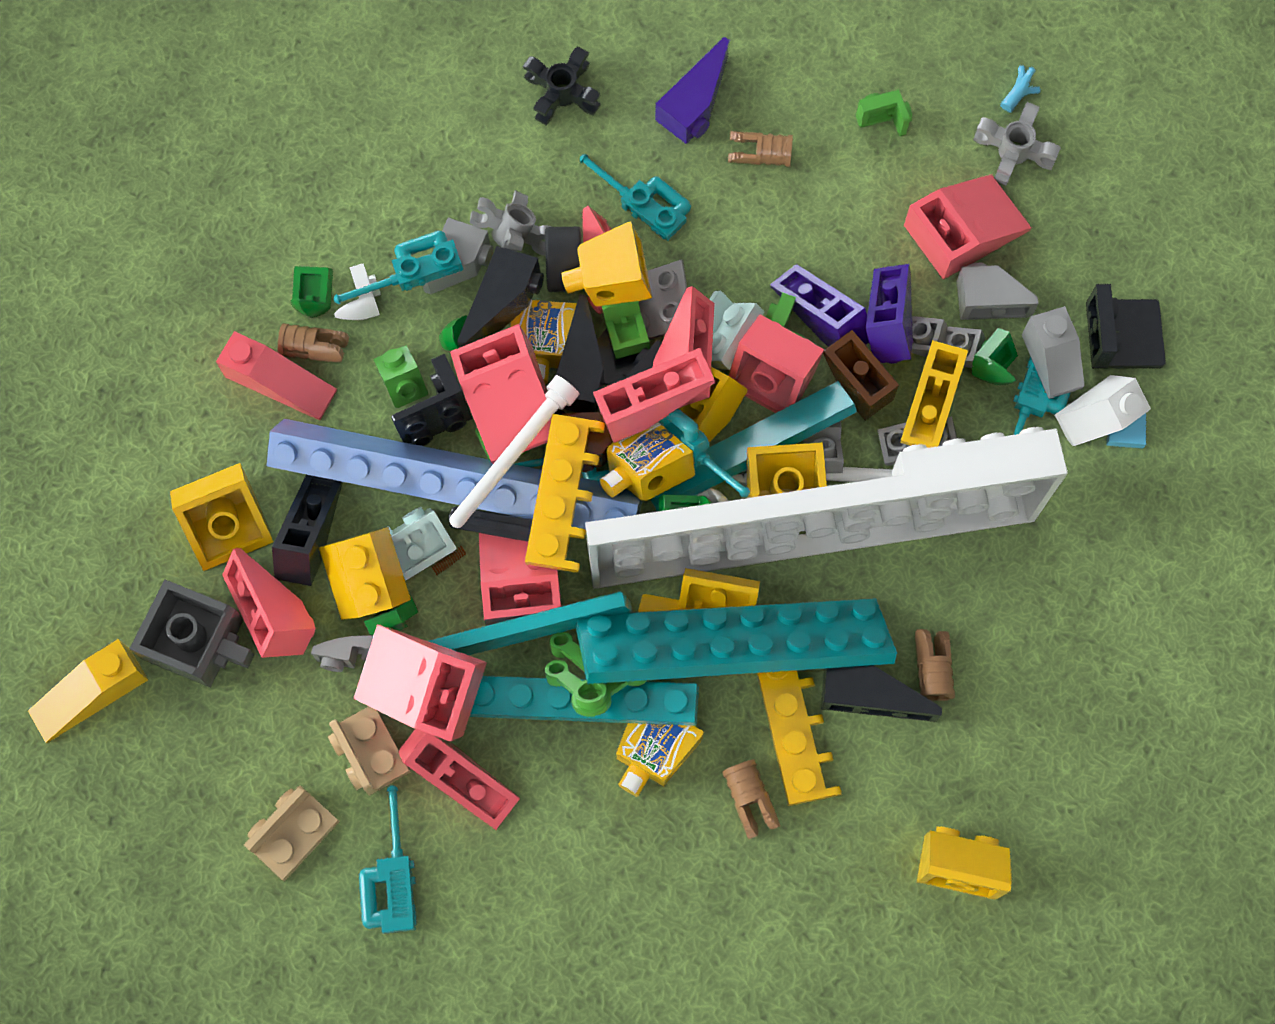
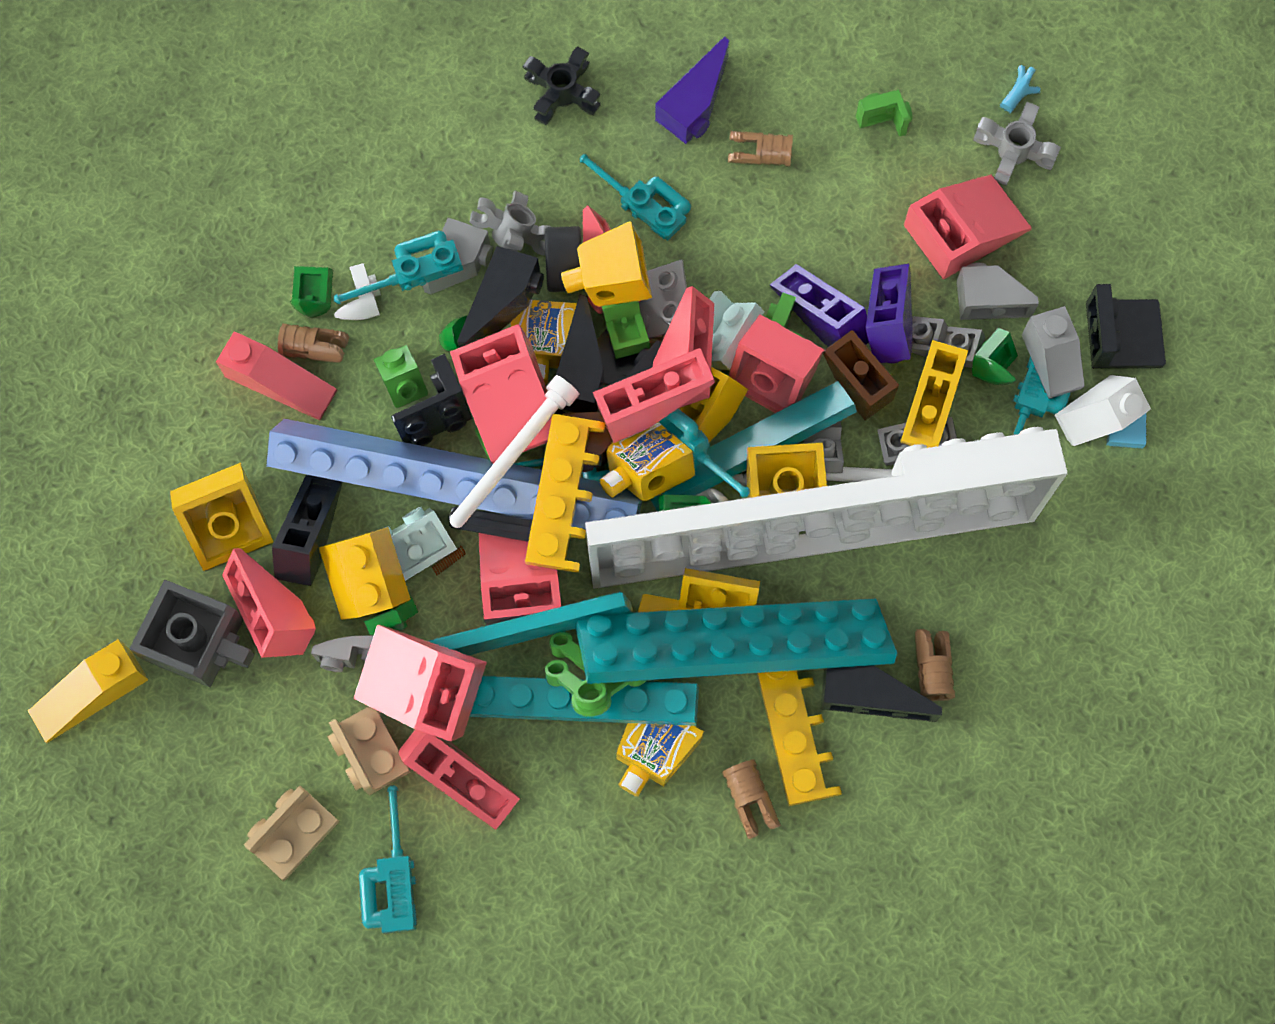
yellow slope [917,827,1012,900] -> none

